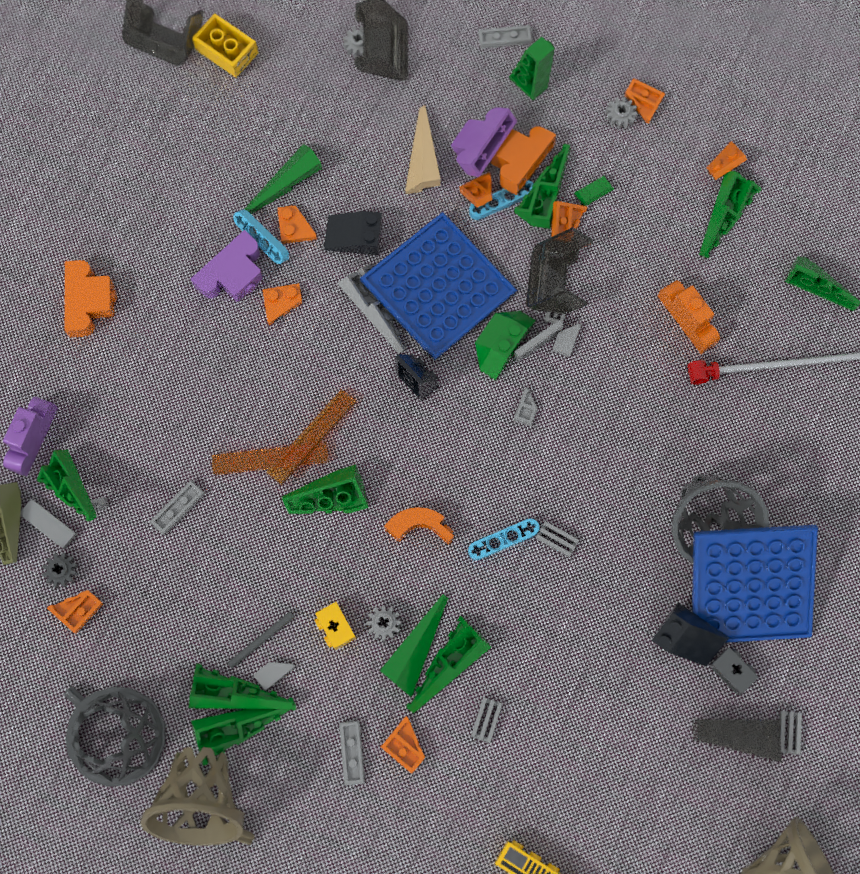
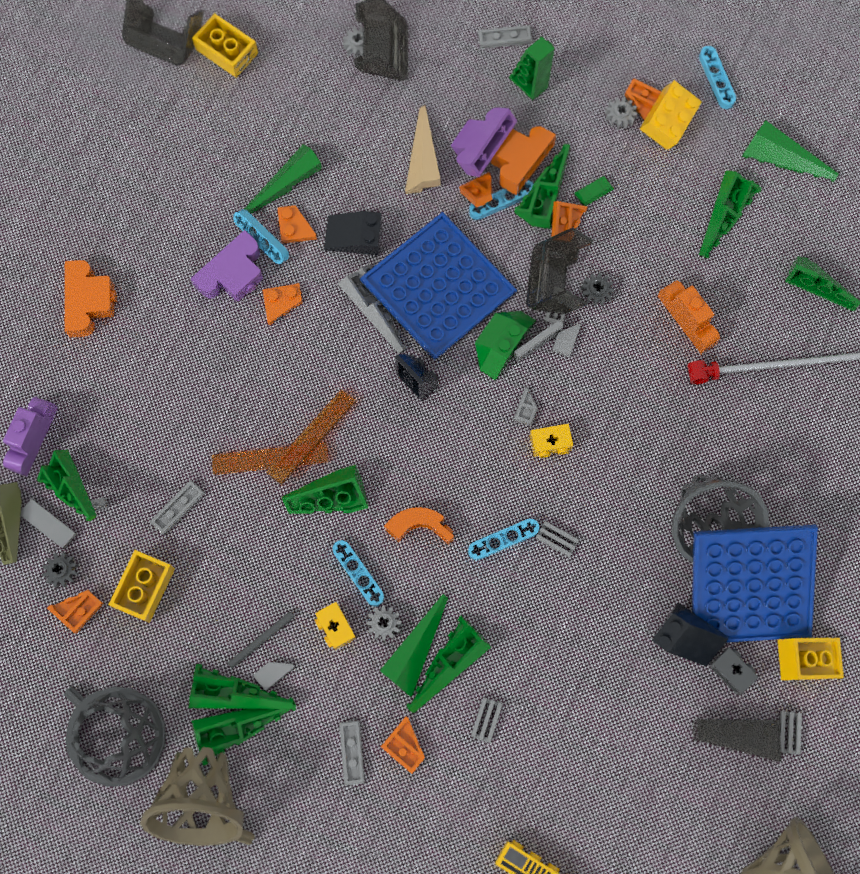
orange wing [707,141,747,180] -> none
none -> yellow brick [108,550,175,623]
none -> medium azure beam [333,540,384,607]
none -> yellow brick [529,424,573,458]
none -> dark grey gear [581,273,614,306]
none -> yellow brick [640,80,702,150]
none -> medium azure beam [699,46,736,109]
none -> green wedge [742,120,839,182]
none -> yellow slope [777,638,844,680]

